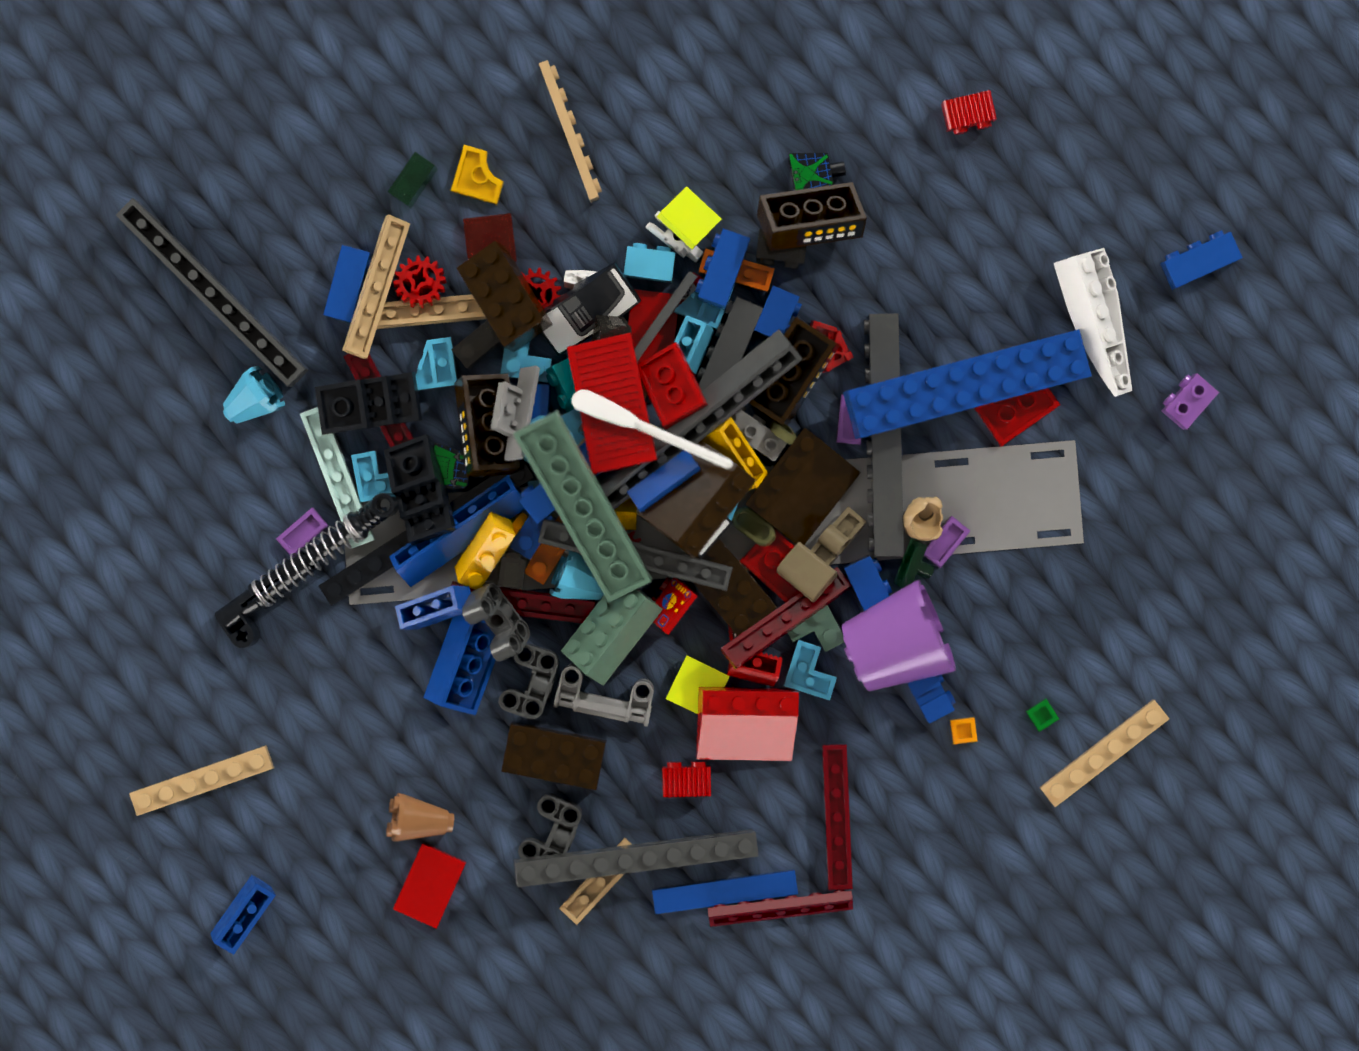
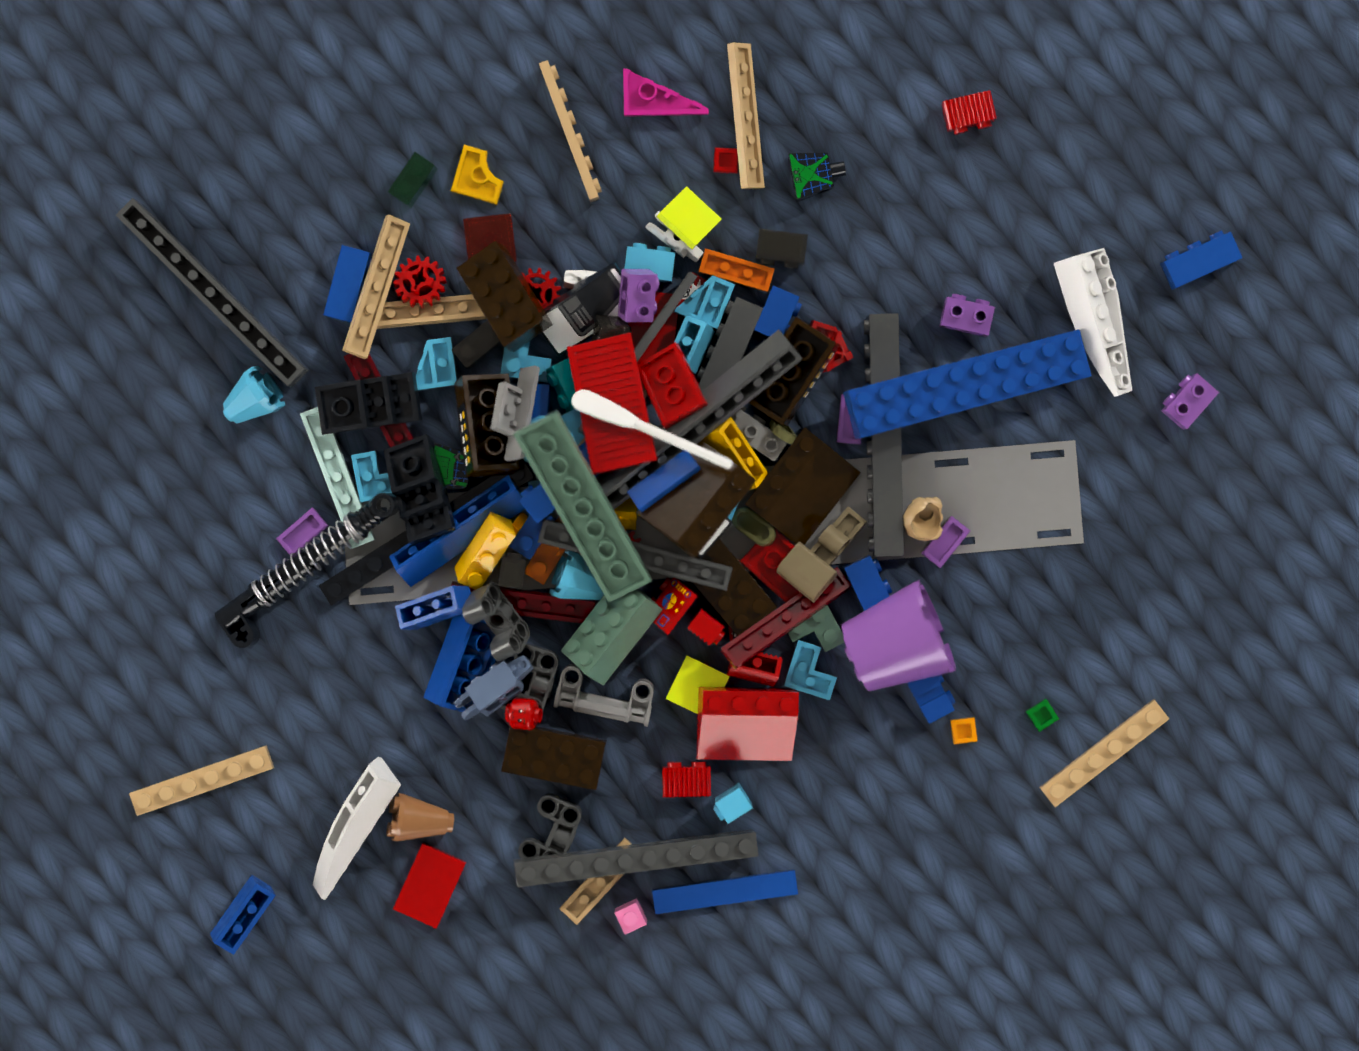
blue brick [695,228,750,310] -> none
dark red plate [708,890,853,927] -> none
dark brown brick [757,182,867,251] -> none
dark red plate [822,744,853,890] -> none
clear green tile [893,538,934,588] -> none
red tile [974,388,1061,447] -> none
none -> white wedge [313,757,401,900]
none -> sand blue hinge [454,655,534,720]
none -> red head [505,698,543,730]
none -> bright pink brick [614,898,647,935]
none -> medium lavender brick [618,269,659,322]
none -> dark pink wing [623,68,709,117]
none -> red brick [688,608,725,645]
none -> red tile [713,147,738,174]
none -> medium azure brick [714,783,753,824]
none -> tan plate [727,42,765,189]
none -> medium lavender brick [939,294,995,337]

